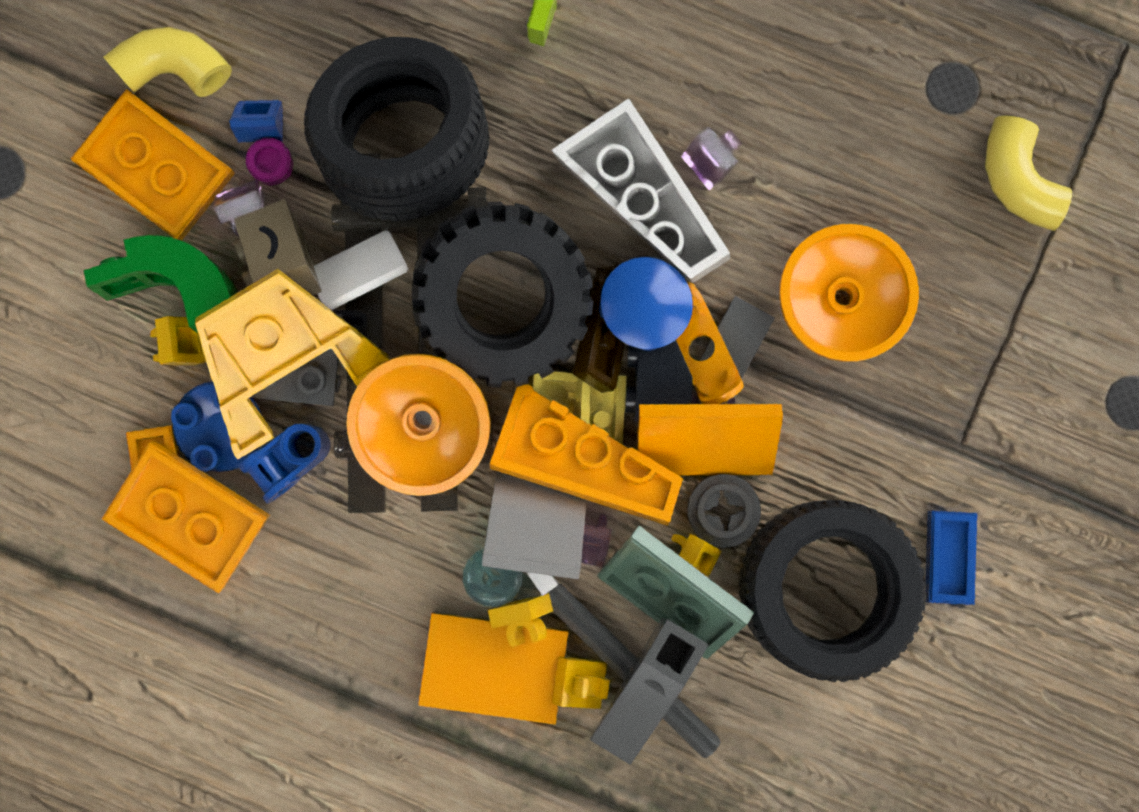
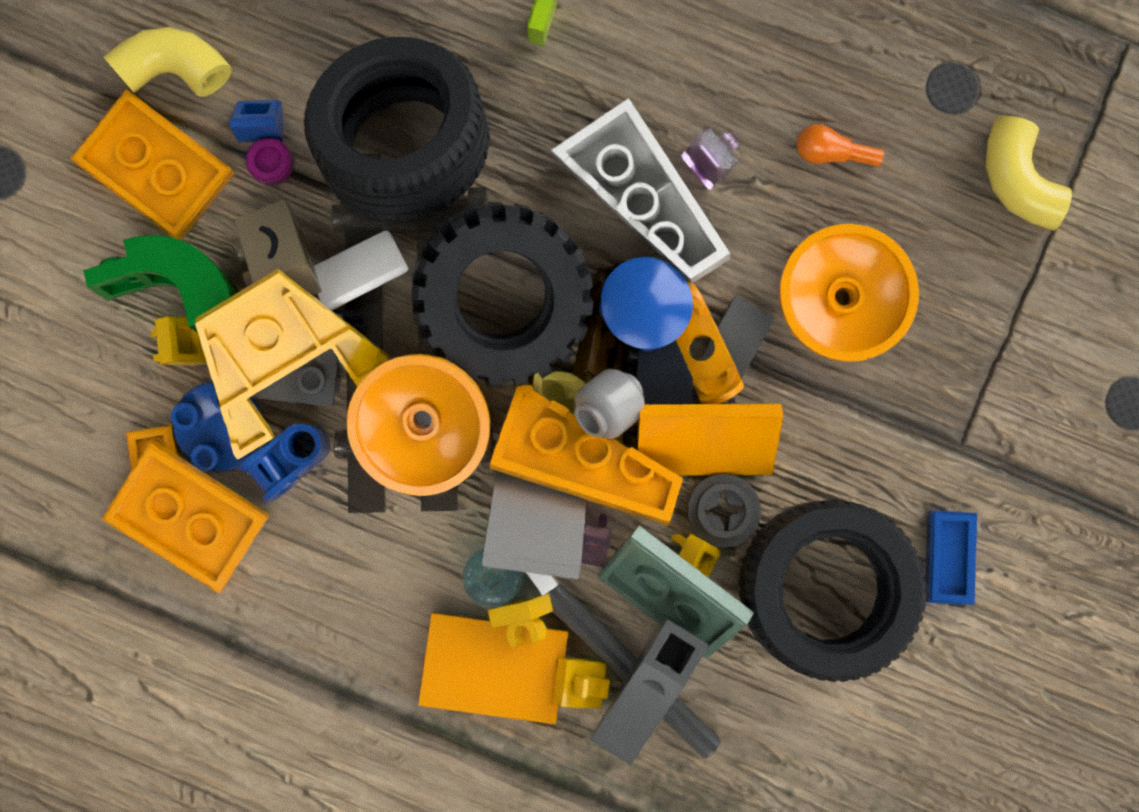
tile [213,180,264,237] -> none
none -> light grey head [575,369,645,439]
none -> orange piece [796,124,884,167]

